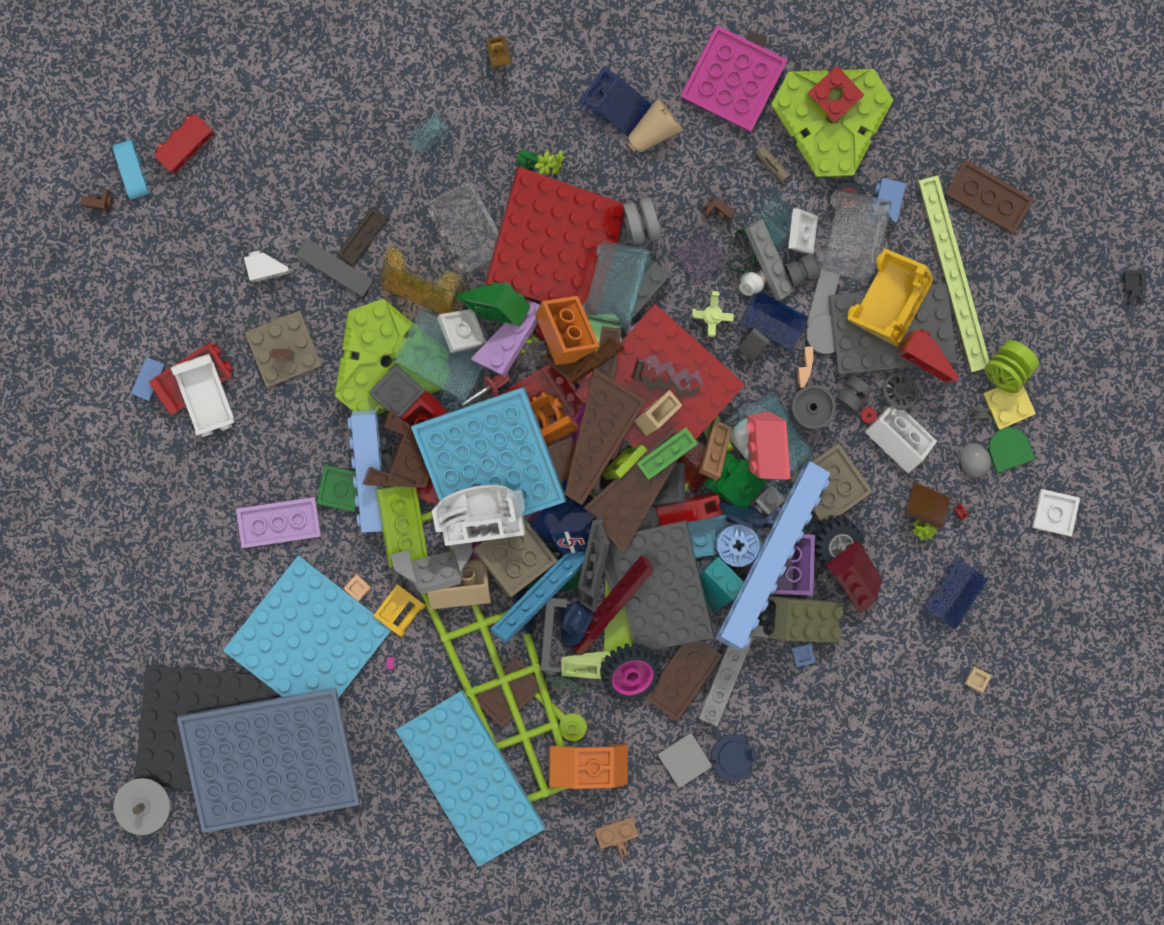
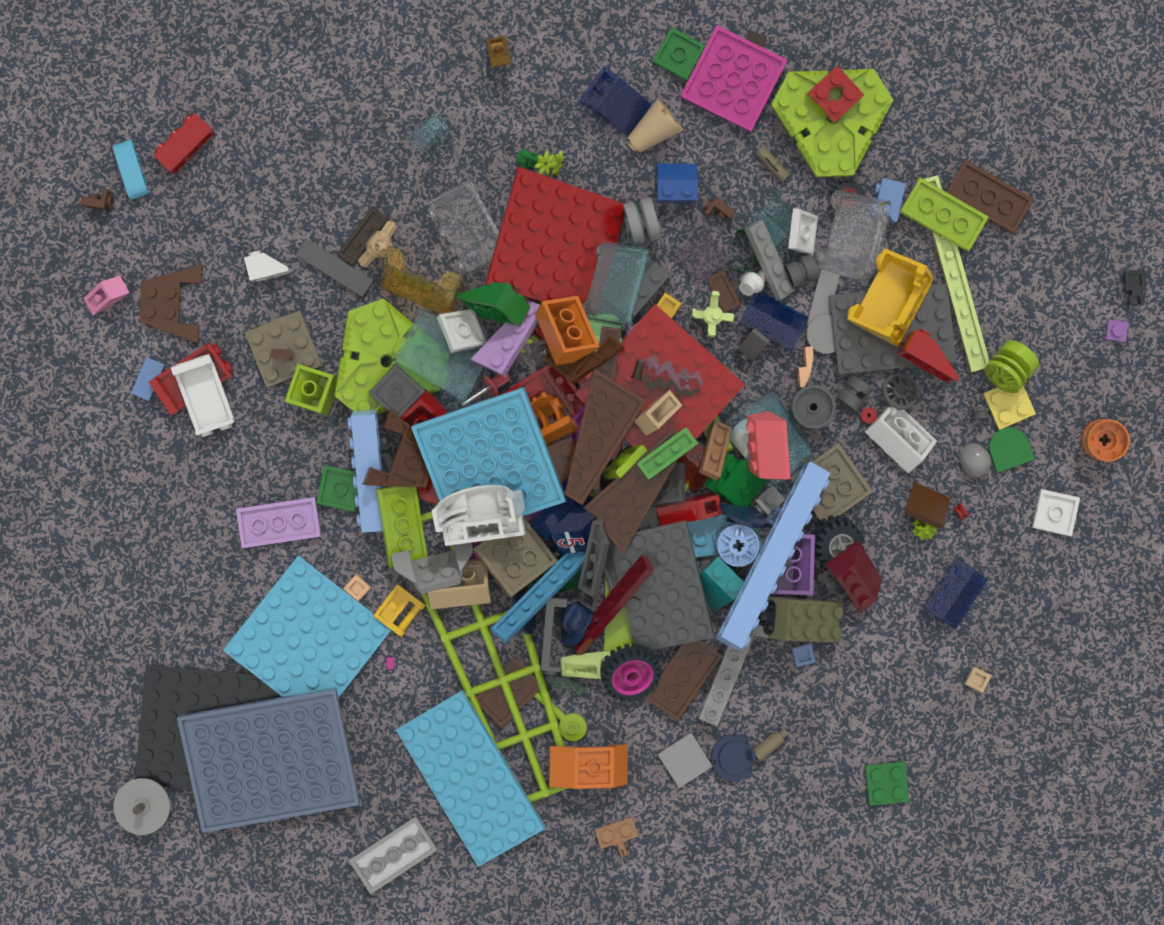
none -> bright pink slope [83,276,129,315]
none -> reddish brown wing [139,265,203,343]
none -> lime slope [285,364,337,417]
none -> piece [349,816,438,894]
none -> tan bush [358,221,397,267]
none -> green plate [652,27,706,82]
none -> blue slope [657,163,698,204]
none -> yellow plate [657,293,681,318]
none -> reddish brown tile [706,269,741,313]
none -> dark tan cylinder [752,728,789,761]
none -> green plate [865,761,909,806]
none -> lime tile [899,177,989,252]
none -> orange wheel [1081,419,1130,462]
none -> medium lavender plate [1105,320,1128,342]

